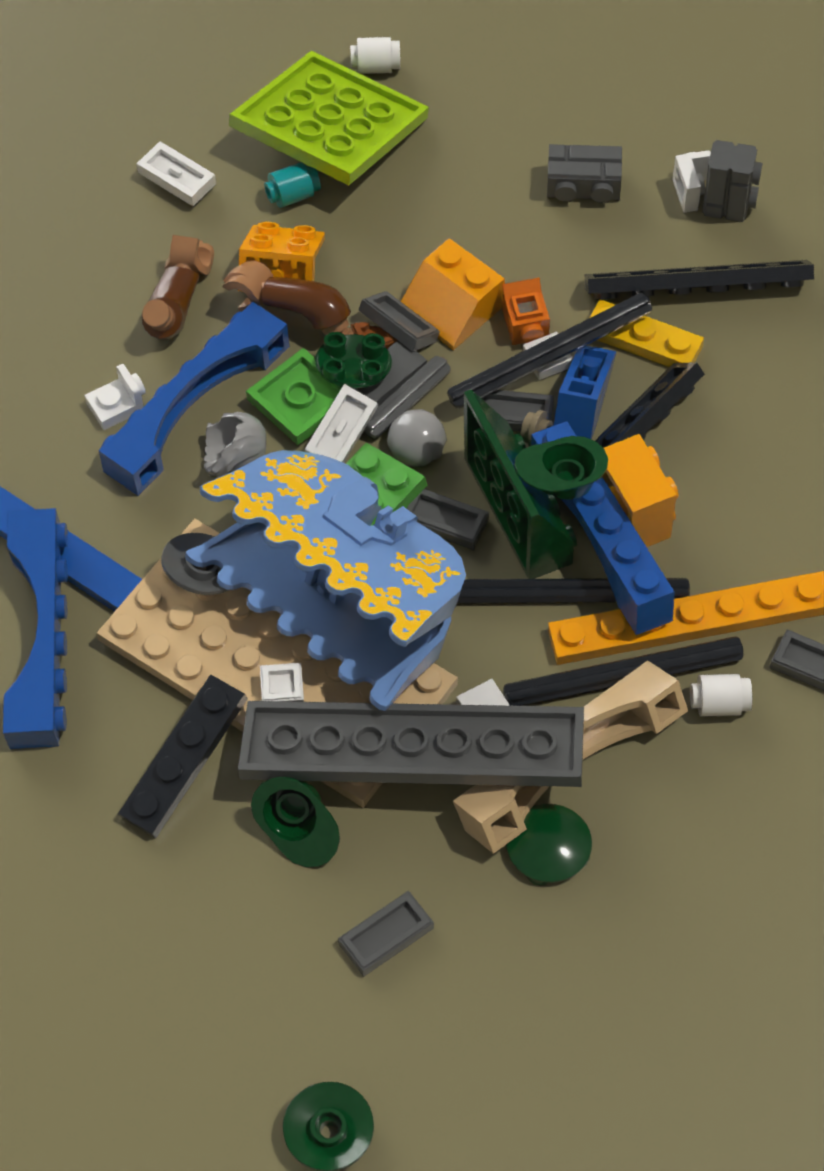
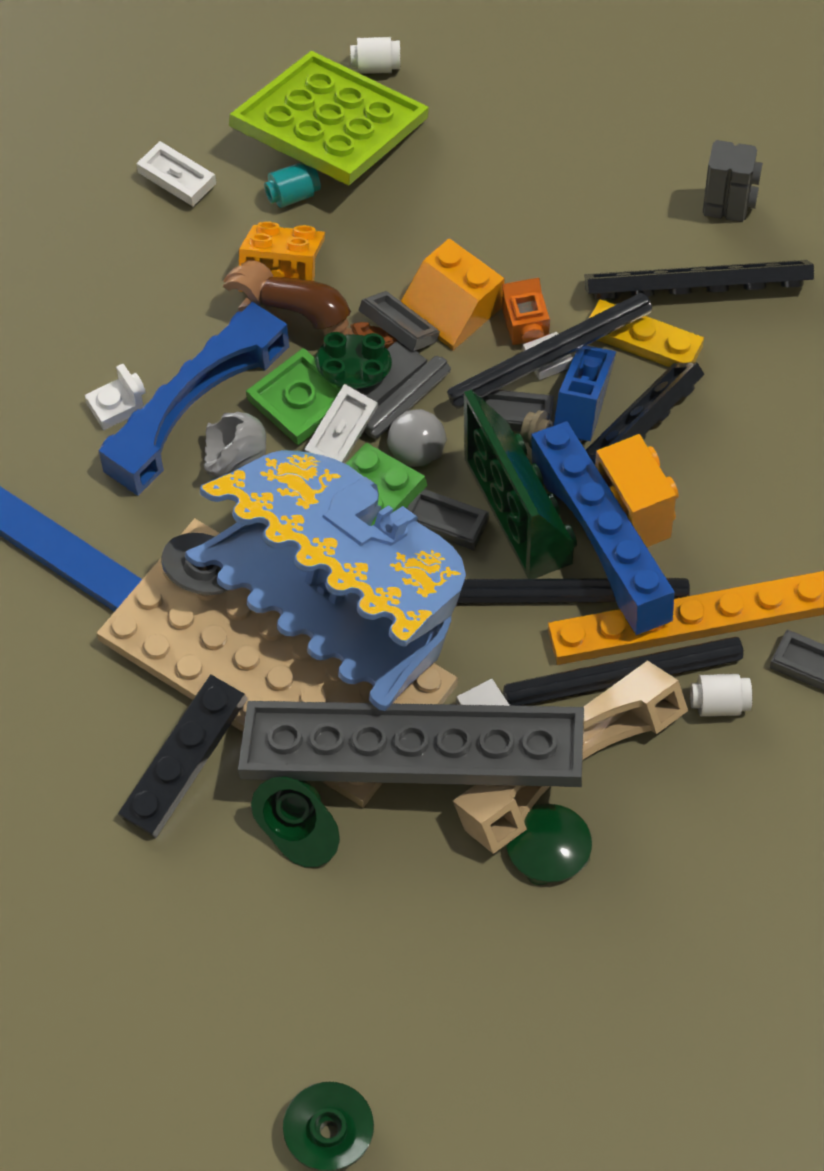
blue arch [3,508,68,749] -> none
piece [142,235,214,340] -> none
white tile [260,663,304,702] -> none
dark grey tile [338,890,434,977] -> none
dark green piece [514,436,608,500] -> none
dark grey brick [547,144,622,203] -> none
white bracket [672,150,711,213] -> none

